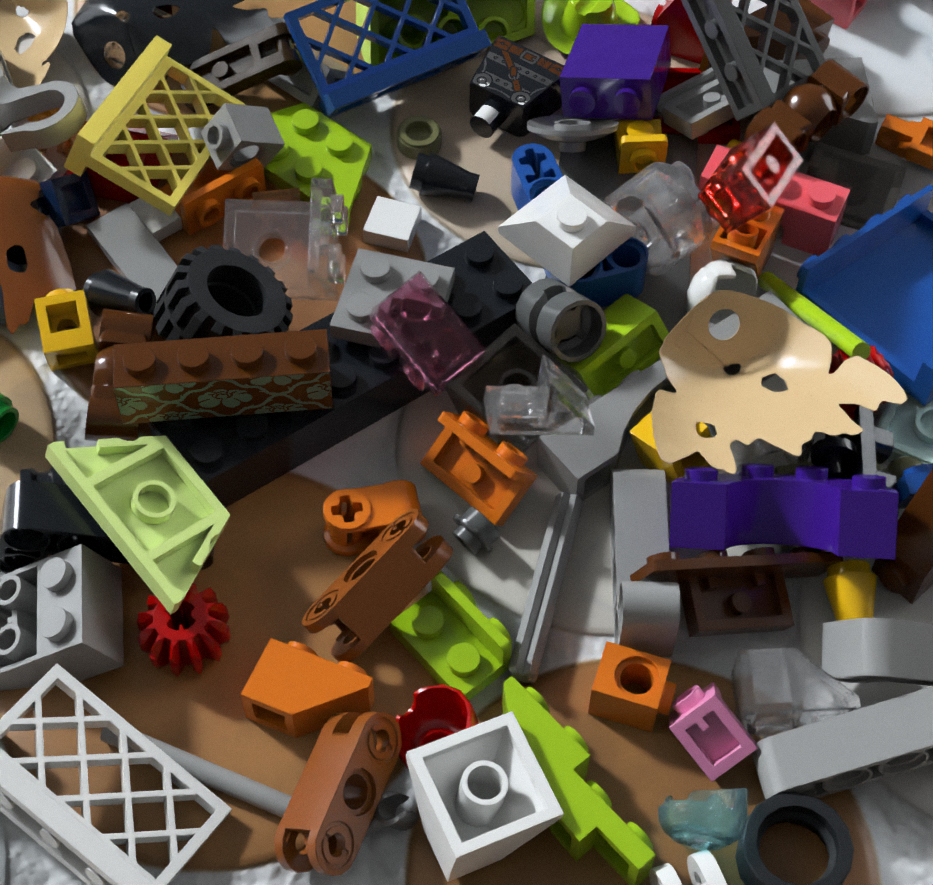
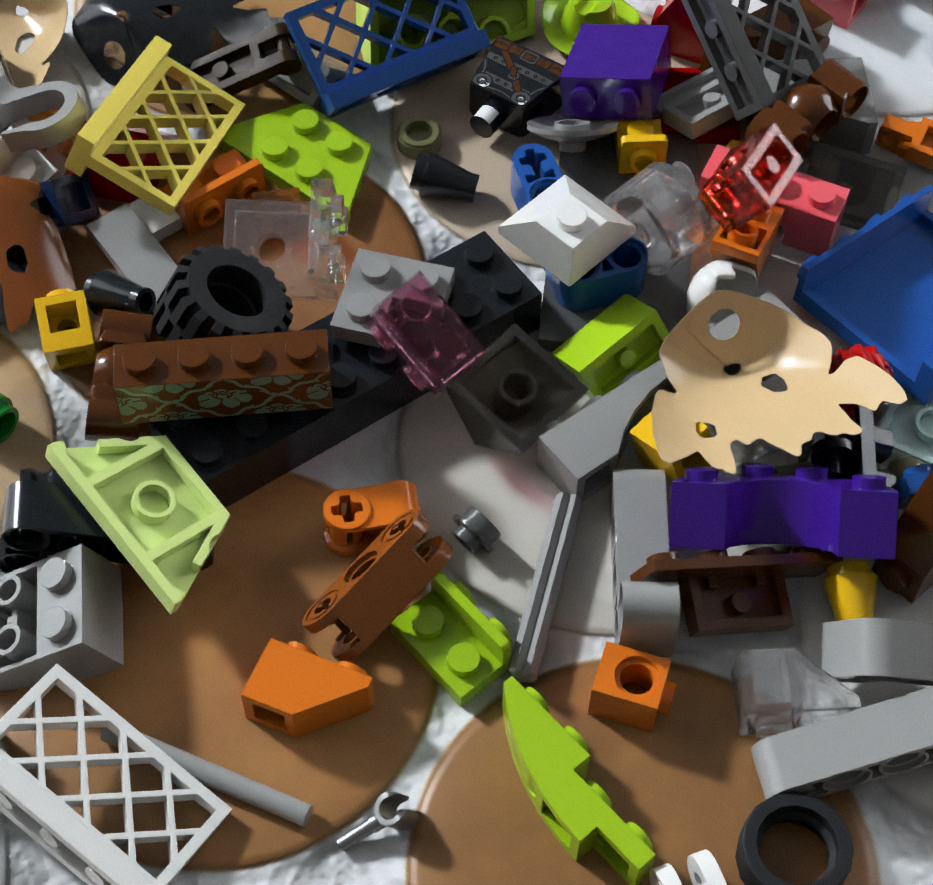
red gear [137,583,231,677] -> none
light grey brick [200,103,285,171] -> none
dark orange piece [274,712,402,876] -> none
white tile [363,196,422,253] -> none
red hair [395,684,479,770] -> none
white slope [406,711,564,882] -> none
orange bracket [420,410,538,526] -> none
clear slope [483,355,595,435] -> none
dark grey wheel [515,278,607,362] -> none
clear light blue hair [658,788,749,851] -> none
bright pink bracket [669,682,757,782] -> none
lime bar [758,272,871,359] -> none

